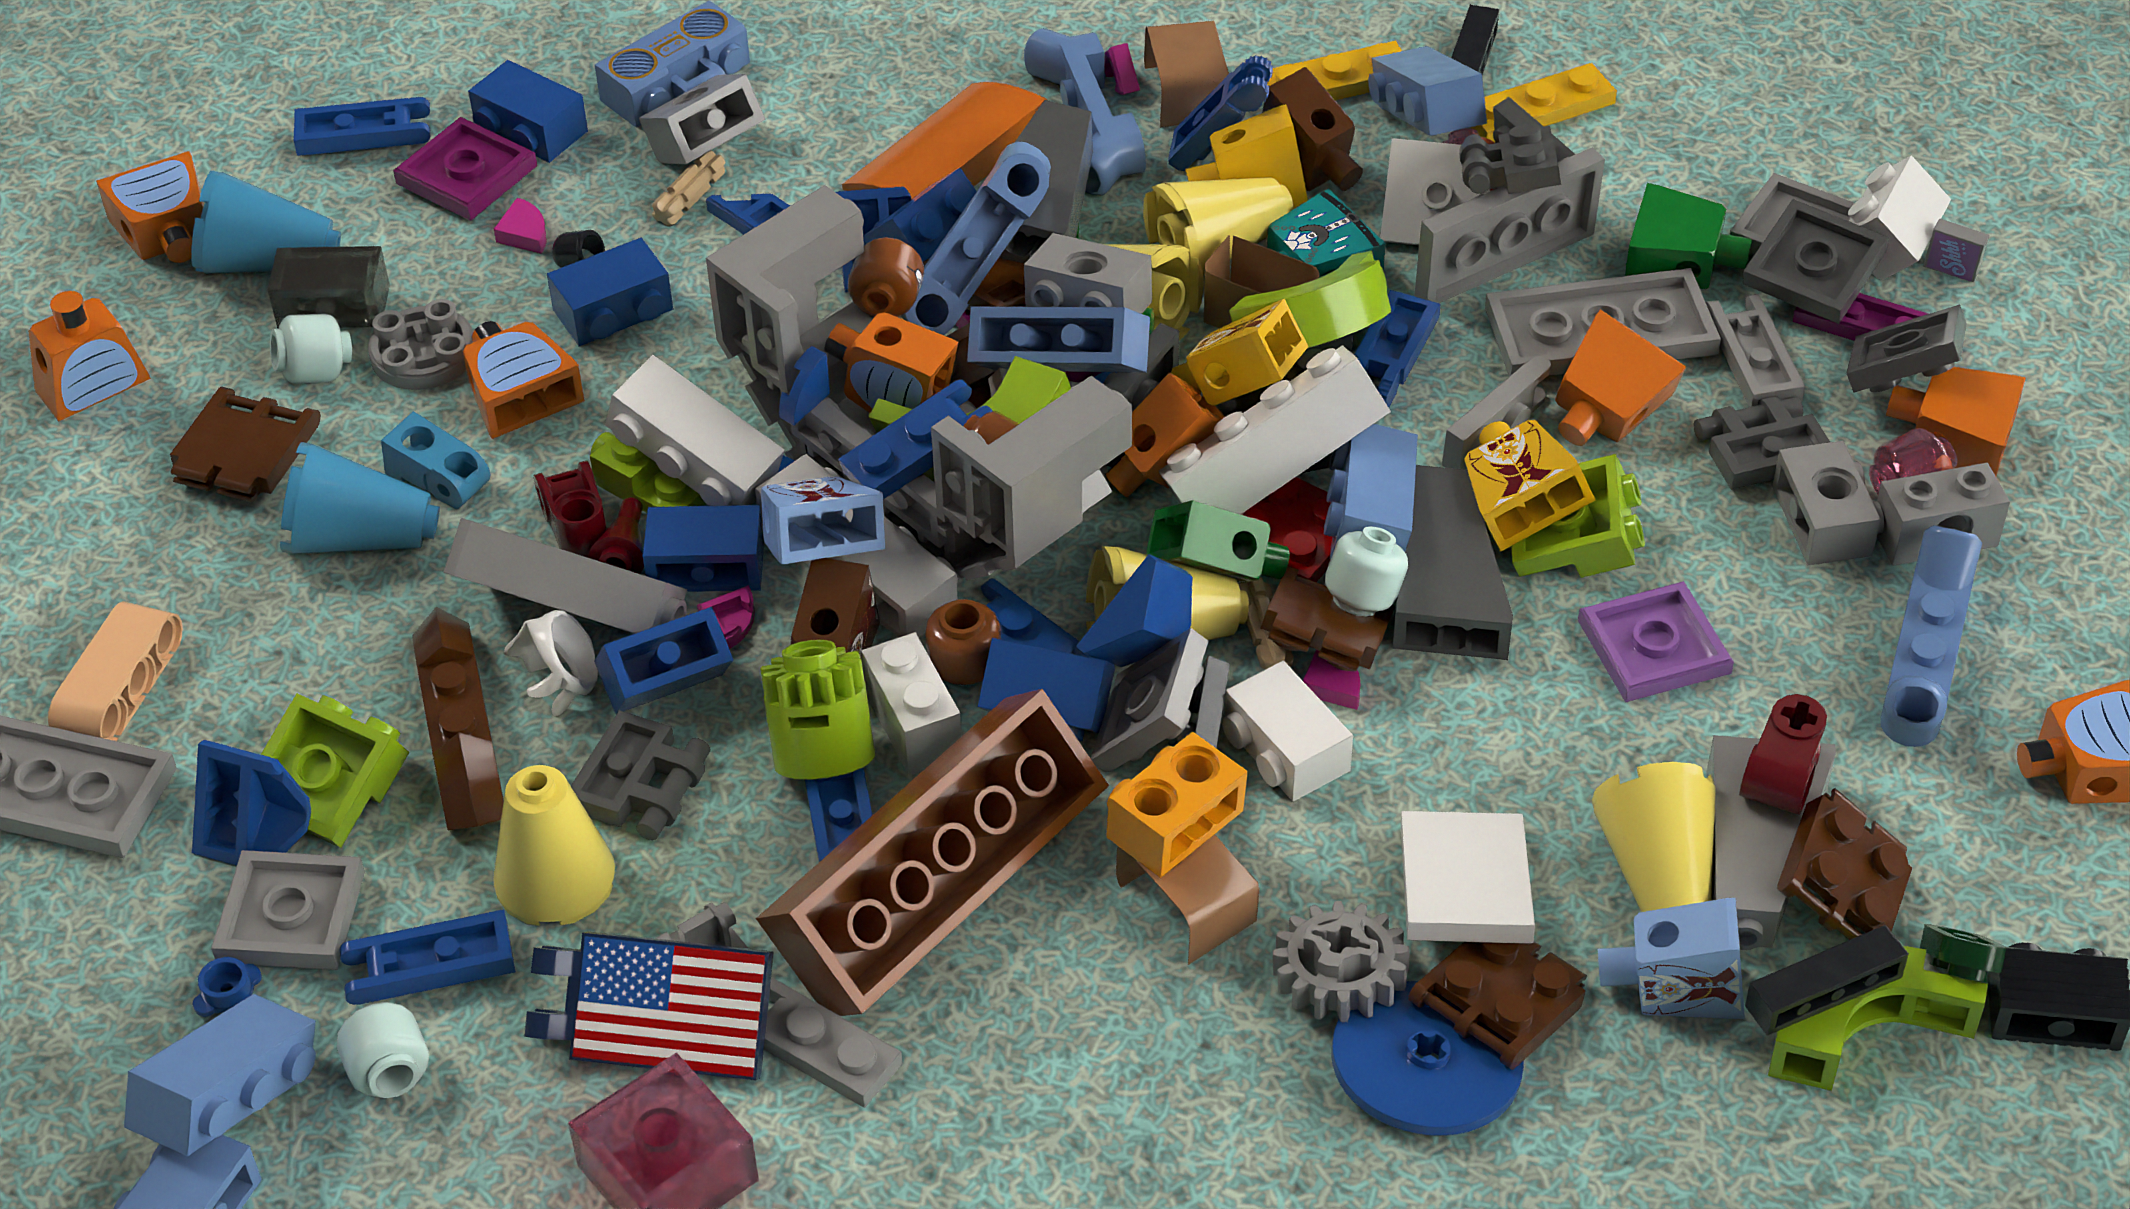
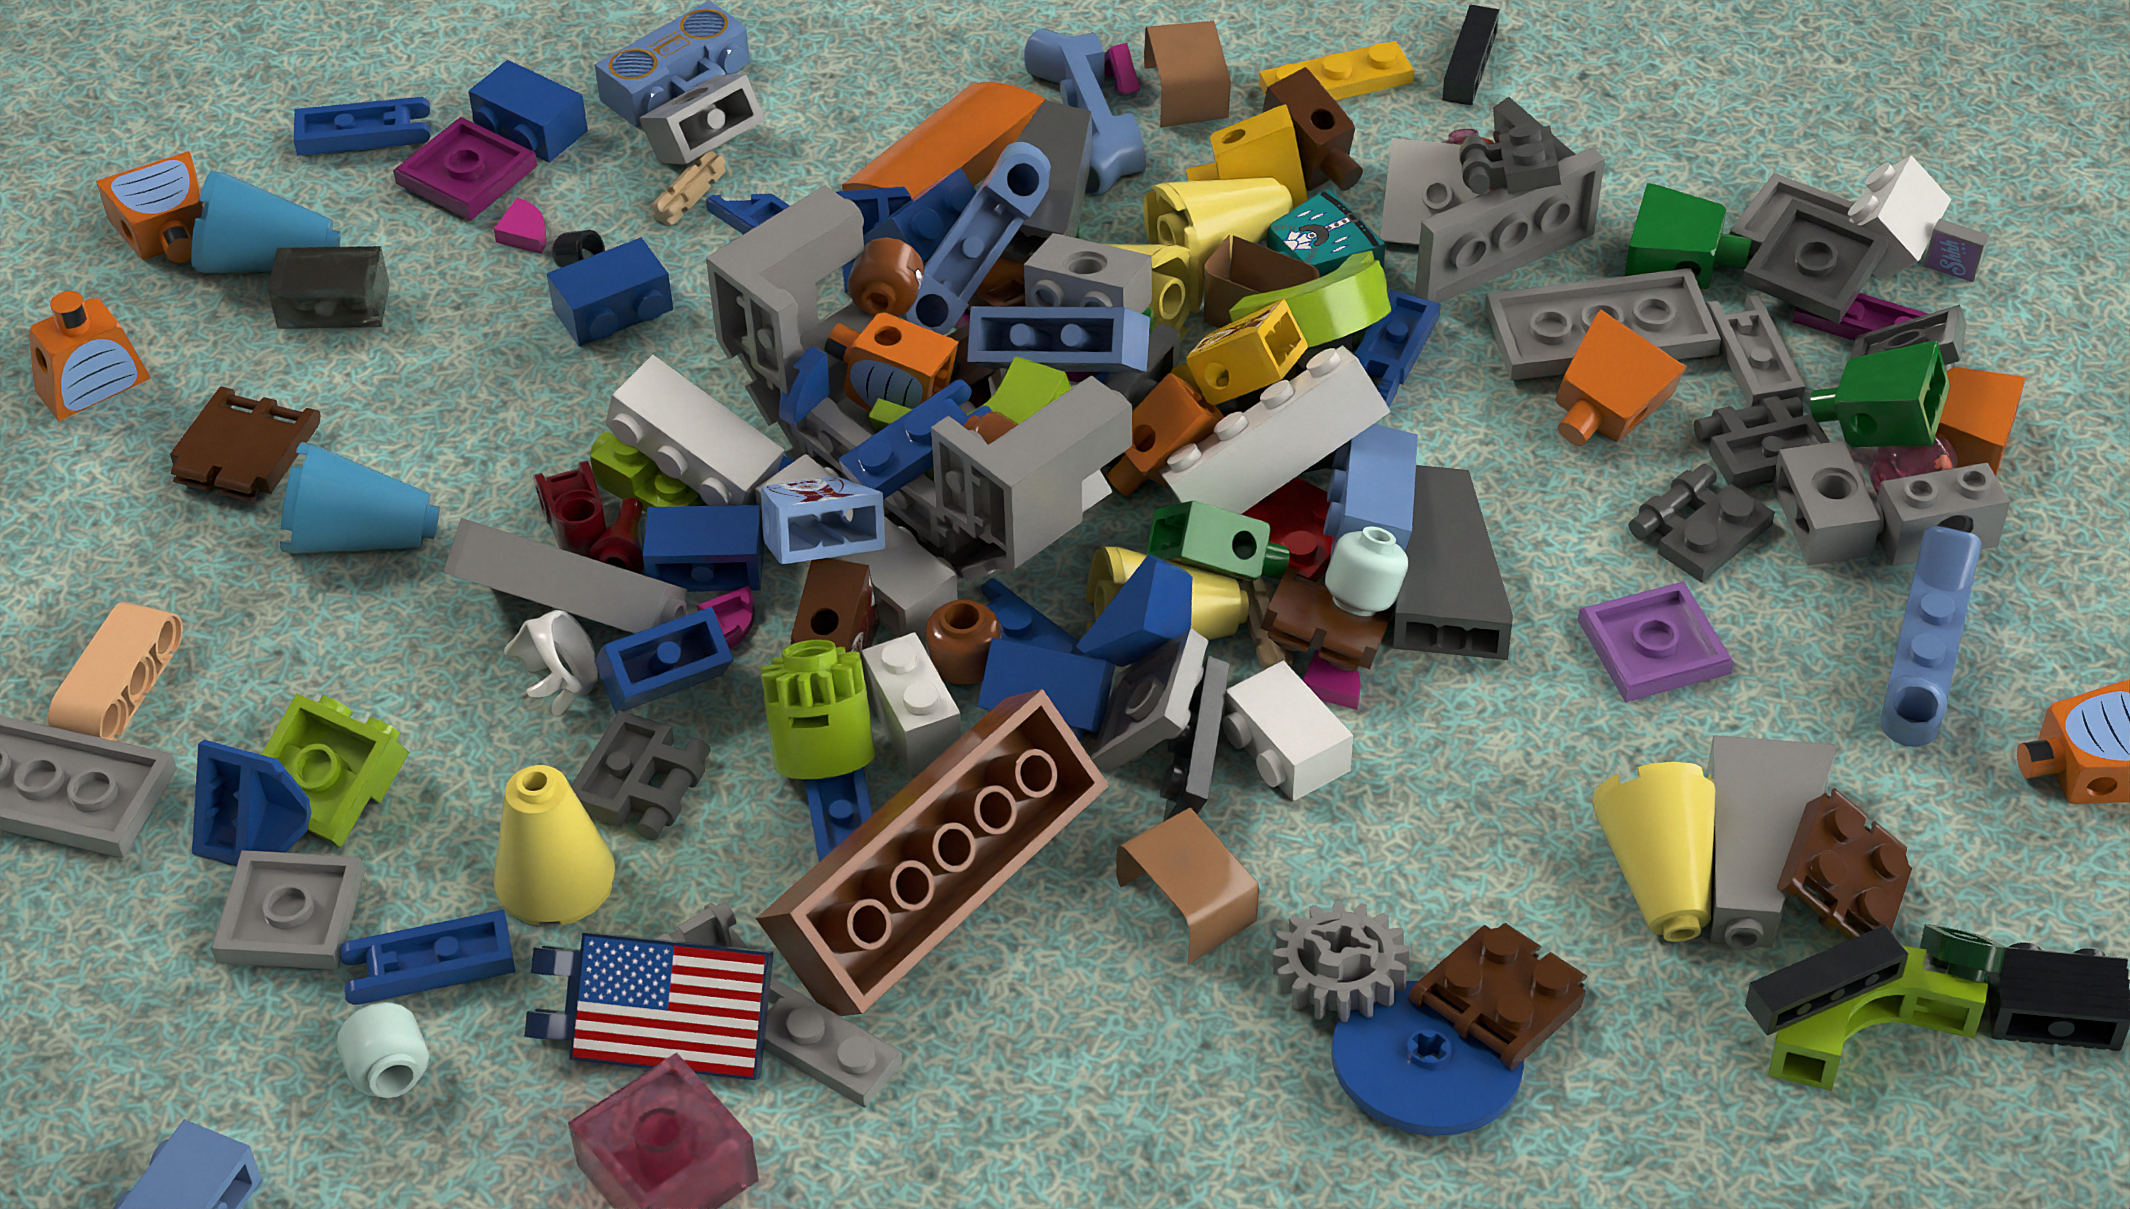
medium blue brick [124,994,316,1156] -> none
blue plate [192,957,262,1017] -> none
light aqua head [270,314,352,384] -> none
light grey tile [368,299,473,390] -> none
dark azure leg [381,411,491,509] -> none
reddish brown brick [412,607,504,831] -> none
orange torso [463,321,585,439] -> none
light orange brick [1106,732,1248,878] -> none
blue hinge [1168,55,1273,171] -> none
medium blue brick [1368,46,1487,136] -> none
white tile [1401,811,1535,943] -> none
light grey hinge [1442,356,1551,470] -> none
yellow torso [1464,420,1596,551] -> none
yellow plate [1471,62,1617,143] -> none
lime plate [1512,454,1645,578] -> none
light blue torso [1598,898,1745,1019] -> none
dark red piece [1739,694,1827,815] -> none
none -> dark grey plate [1629,464,1775,583]
none -> green torso [1810,341,1950,447]

